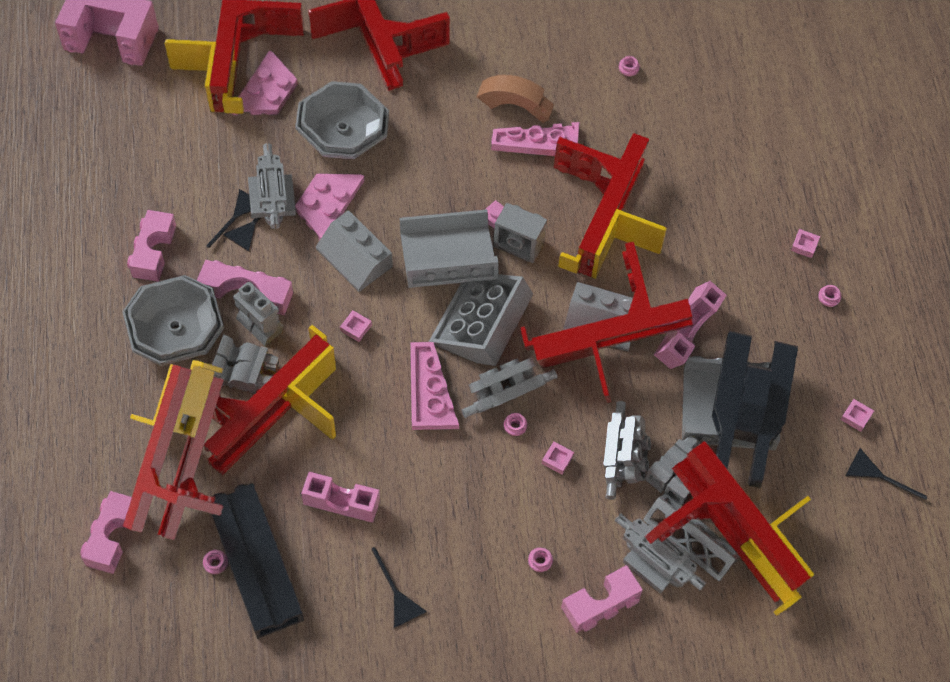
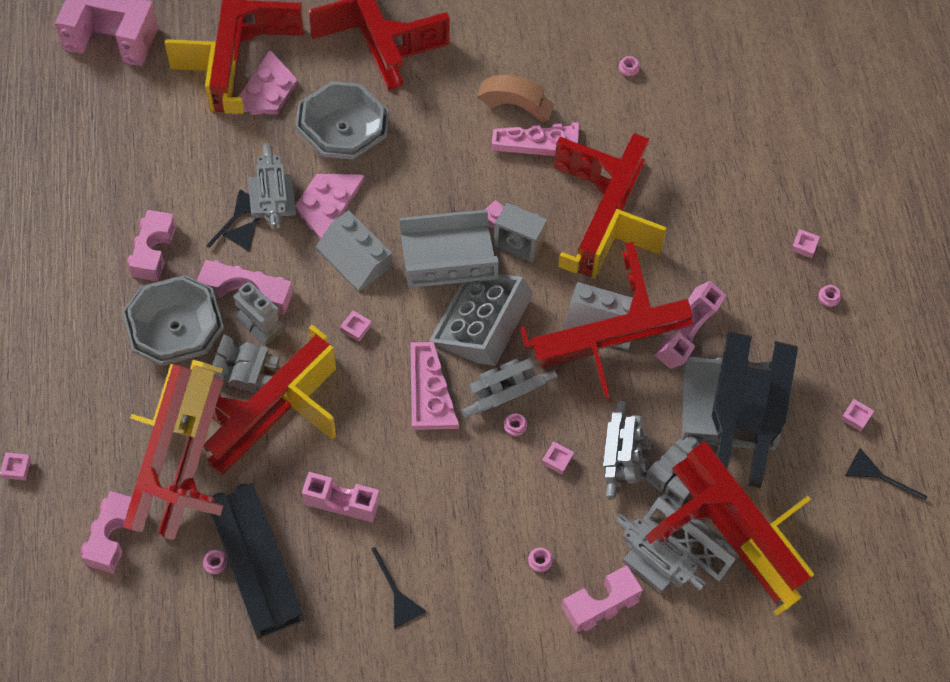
none -> bright pink plate [0,452,31,481]

